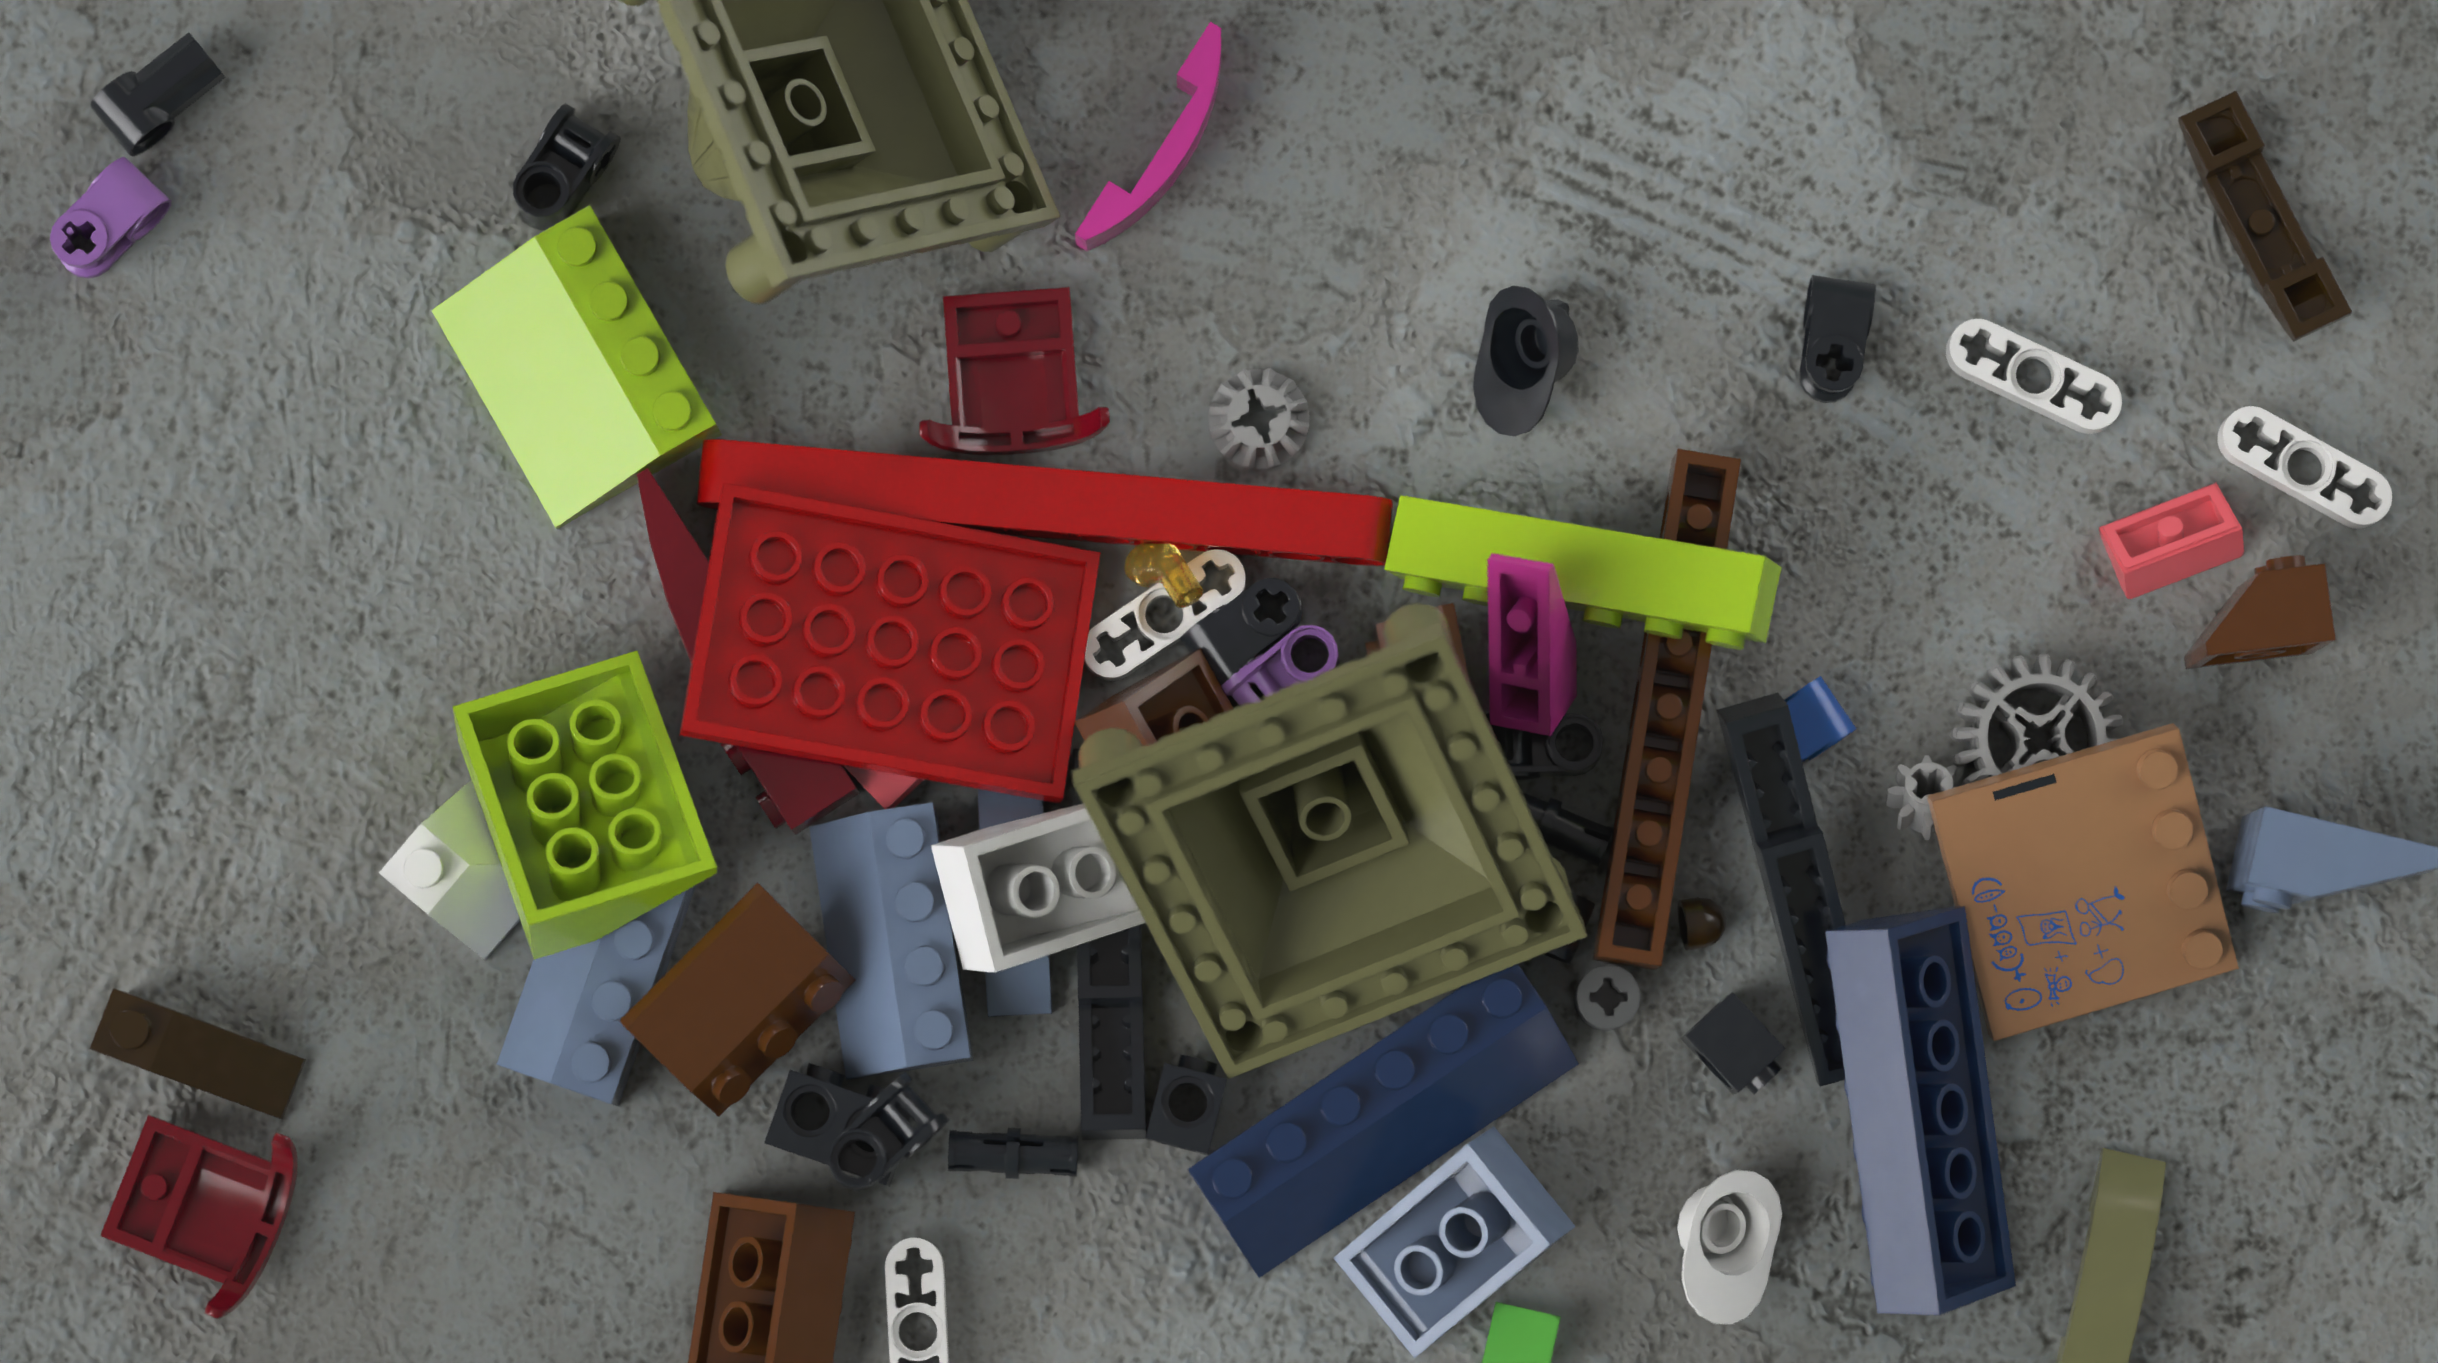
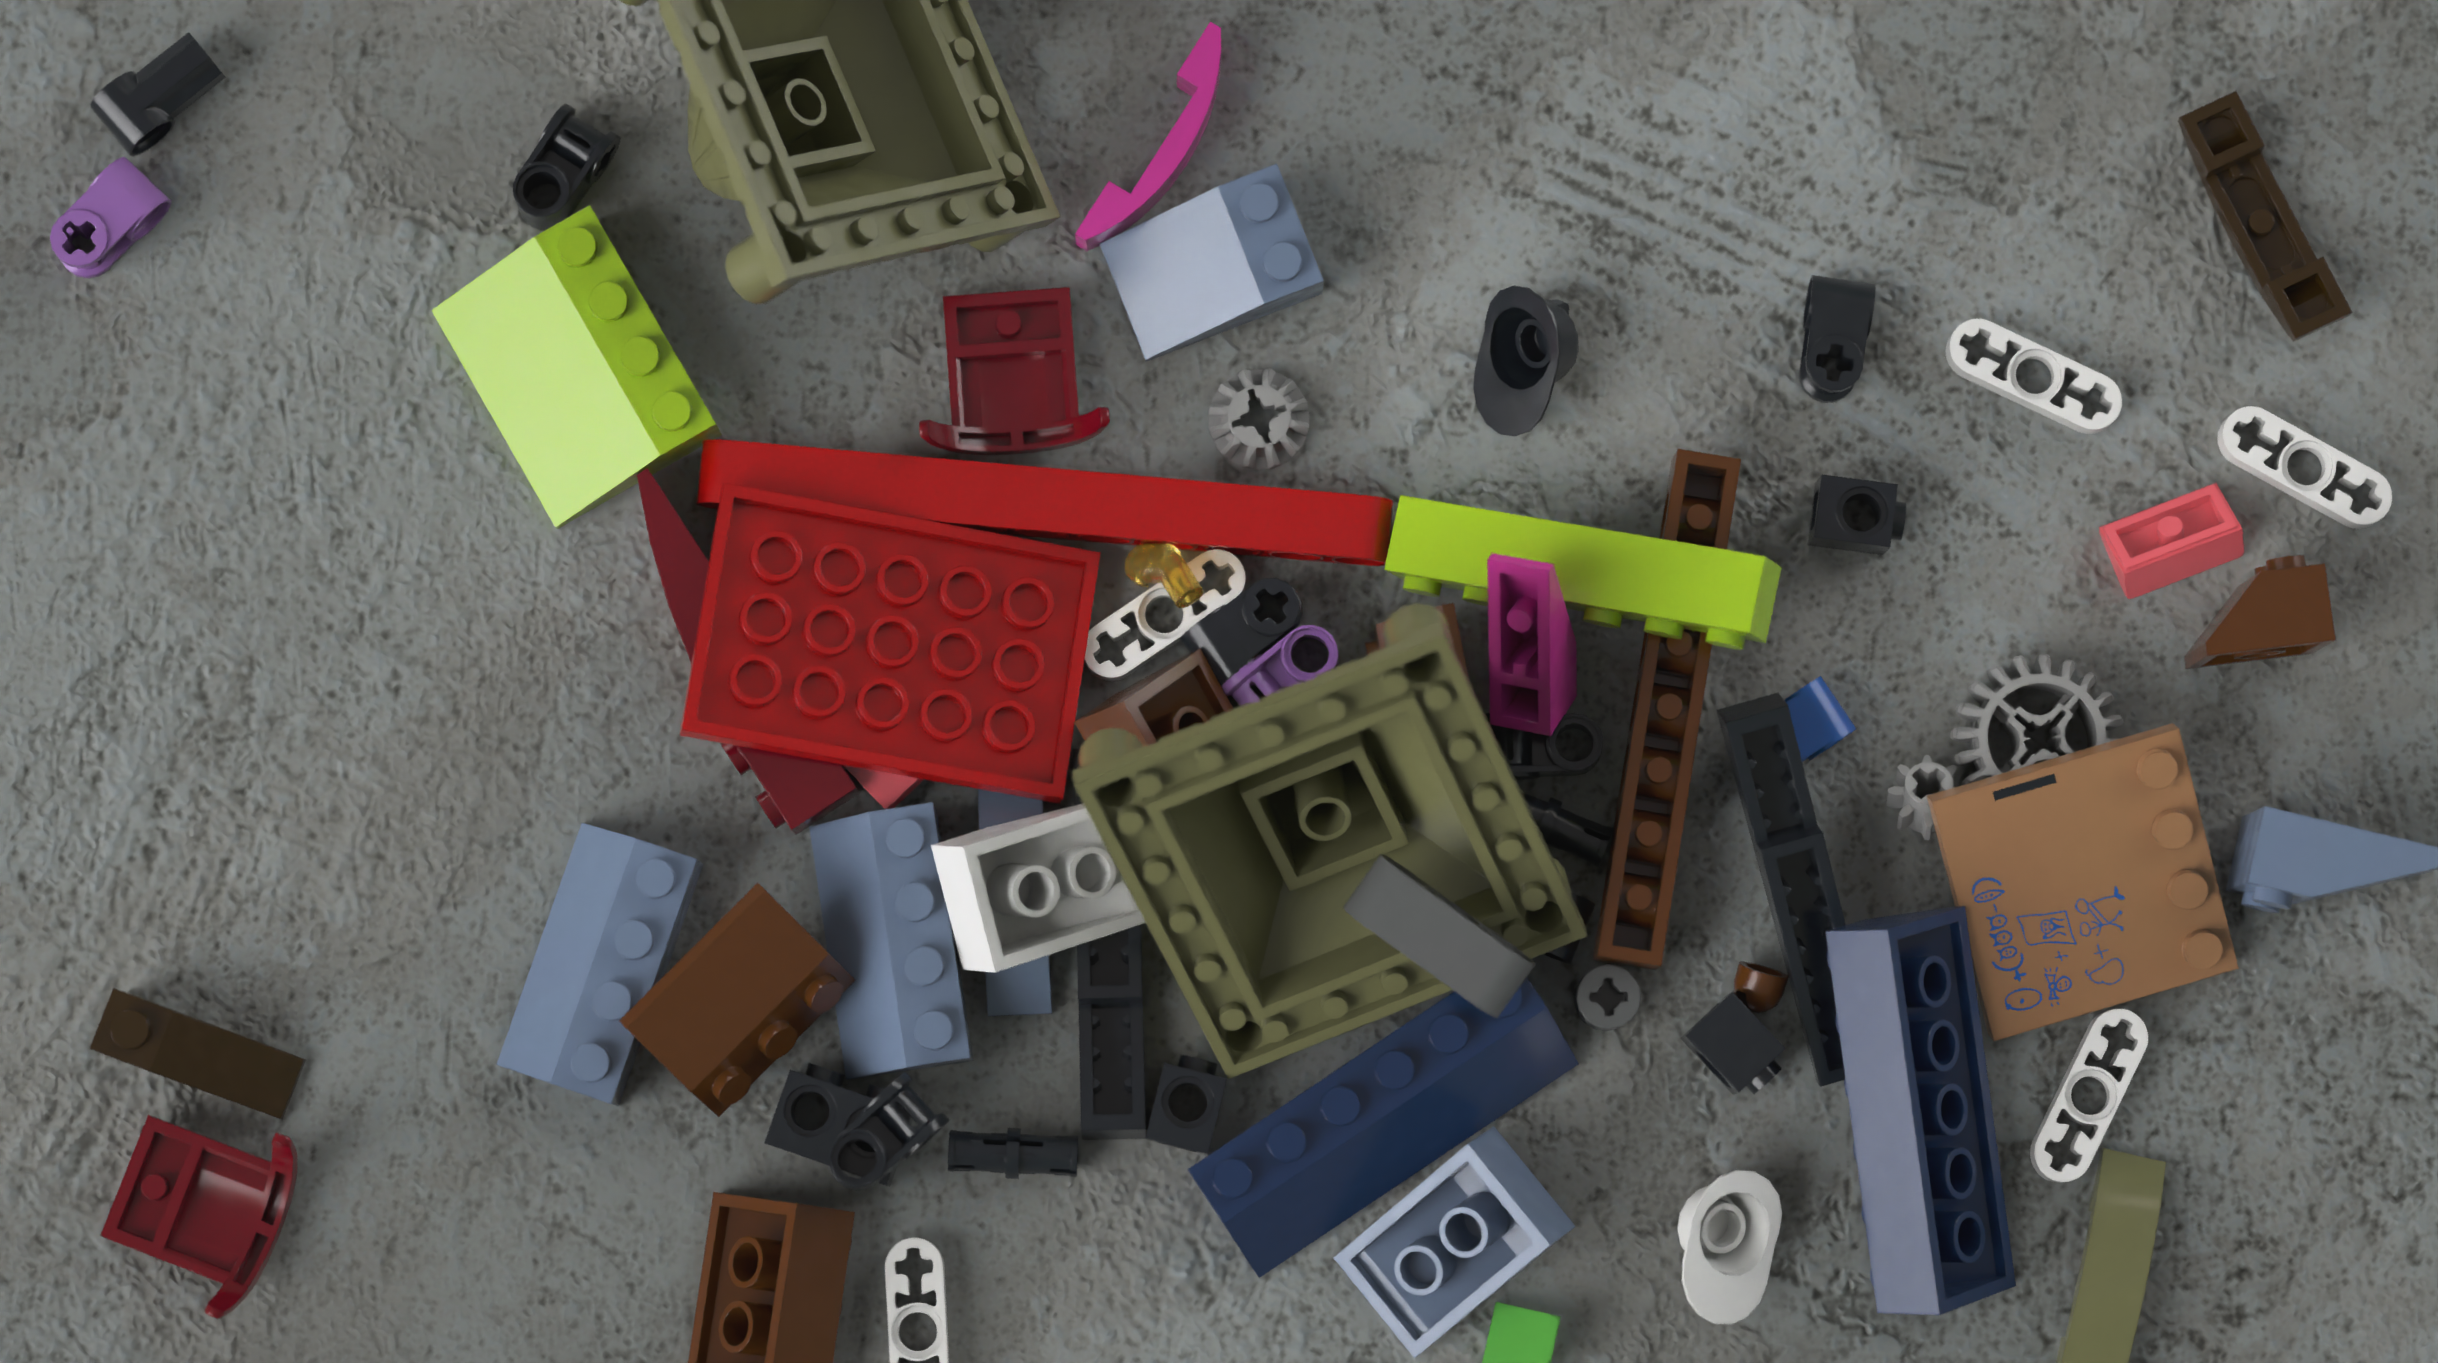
white slope [379,780,520,960] -> none
lime slope [452,651,717,960] -> none
dark brown hinge [1678,897,1726,951] -> none
none -> slope [1100,164,1324,362]
none -> dark grey beam [1343,854,1536,1018]
none -> reddish brown hinge [1734,961,1789,1013]
none -> black brick [1808,475,1906,555]
none -> white beam [2030,1009,2148,1182]

